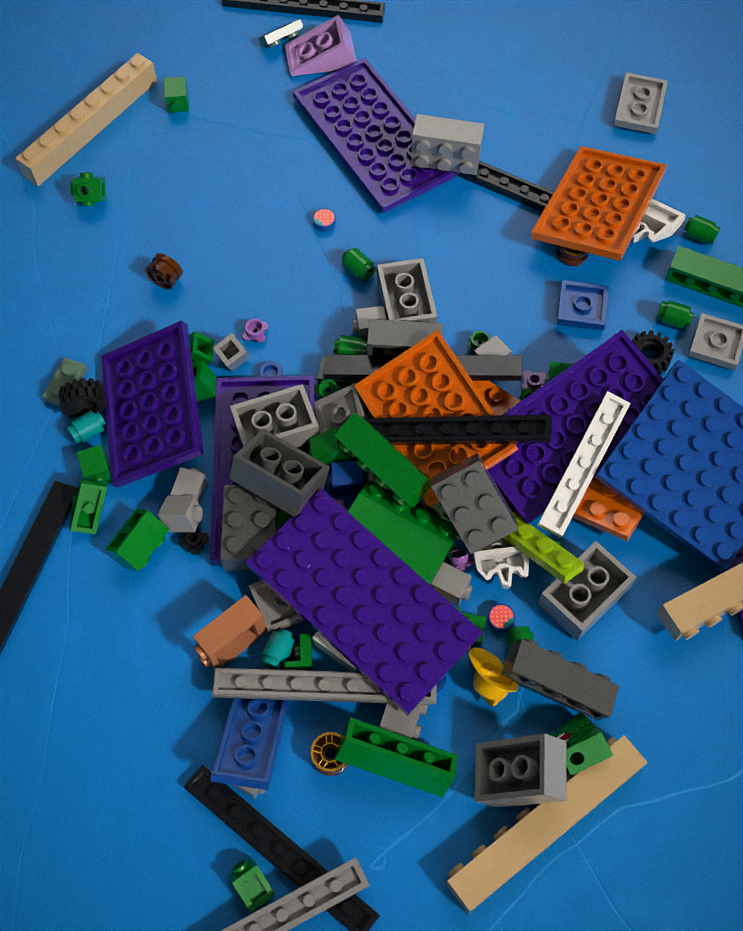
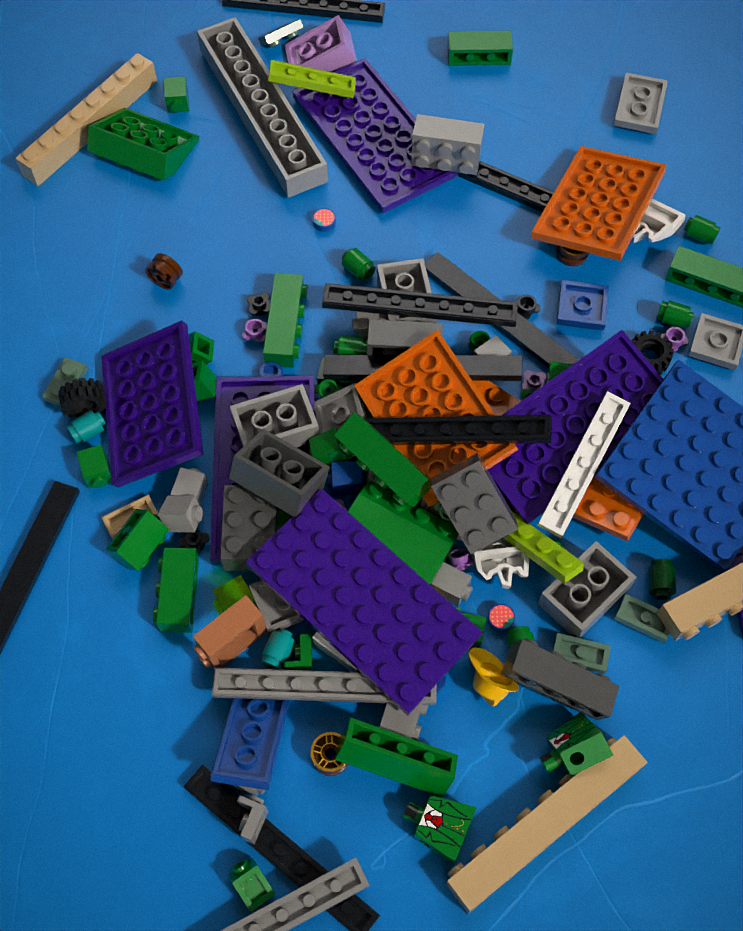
green brick [70,172,106,206] -> none
green slope [70,479,108,534] -> none
light grey brick [213,333,251,371] -> none
light grey brick [474,734,566,808] -> none
none -> green slope [87,108,199,180]
none -> tan tile [102,495,160,540]
none -> green brick [153,548,199,633]
none -> light grey brick [197,17,328,198]
none -> clear neon green brick [212,575,256,615]
none -> light grey bracket [237,794,269,845]
none -> black plate [247,292,270,316]
none -> green brick [263,273,308,368]
none -> lime plate [268,60,356,98]
none -> black tile [322,283,518,327]
none -> green torso [403,796,476,865]
none -> black tile [425,252,579,368]
none -> green brick [447,30,513,66]
none -> black plate [517,295,540,320]
none -> sand green plate [553,633,611,674]
none -> sand green plate [614,594,669,643]
none -> dark green brick [648,559,676,600]
none -> medium lavender plate [661,327,688,352]

